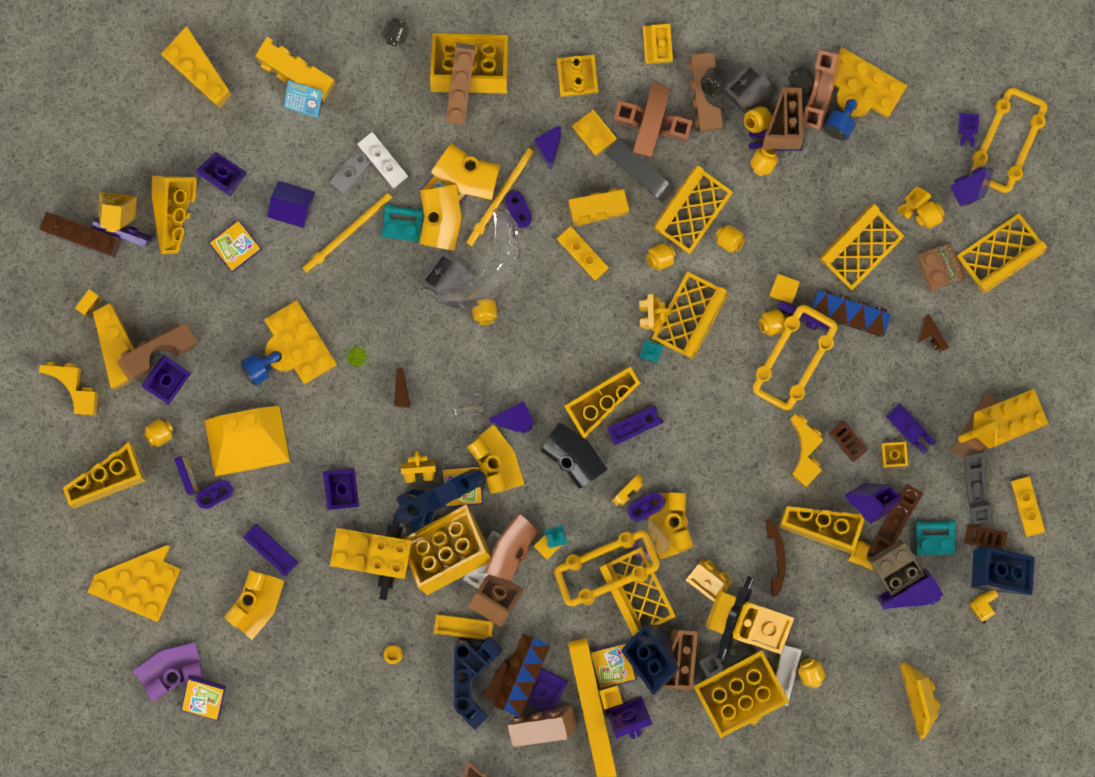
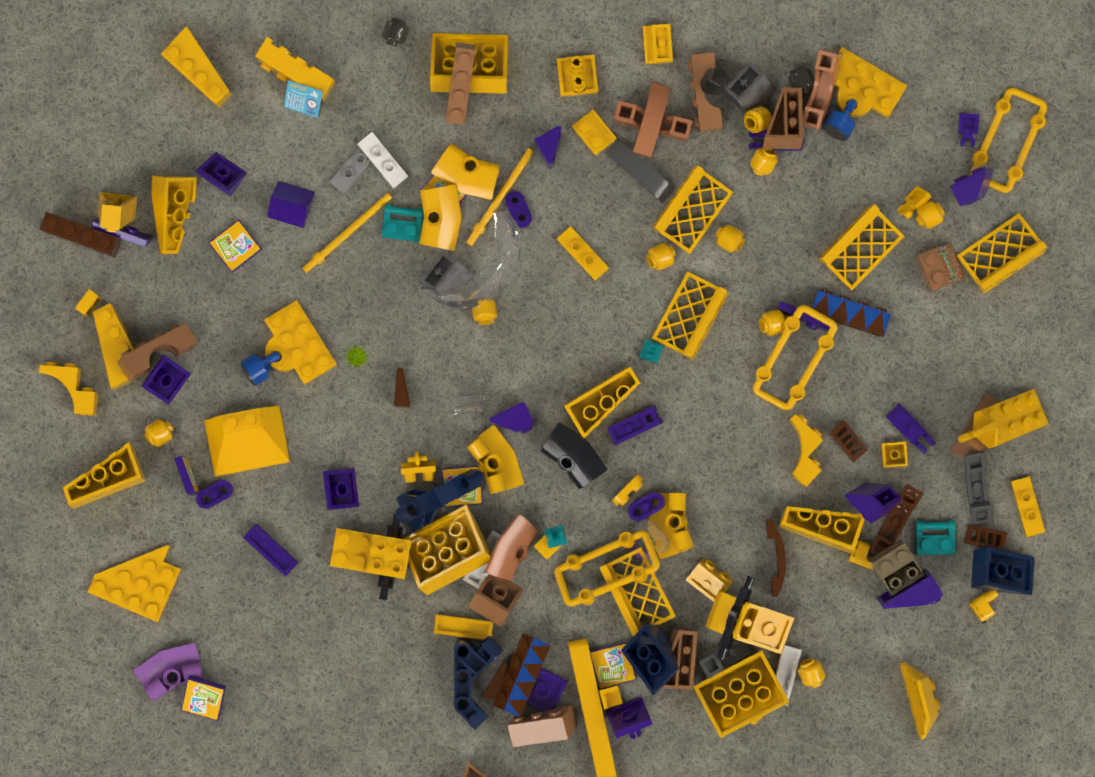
yellow panel [224,570,284,640] -> none
yellow plate [383,645,403,664] -> none
yellow wedge [568,188,629,227] -> none
yellow hips [639,294,671,332] -> none
yellow piece [769,274,800,305] -> none
reddish brown slope [917,315,949,352] -> none

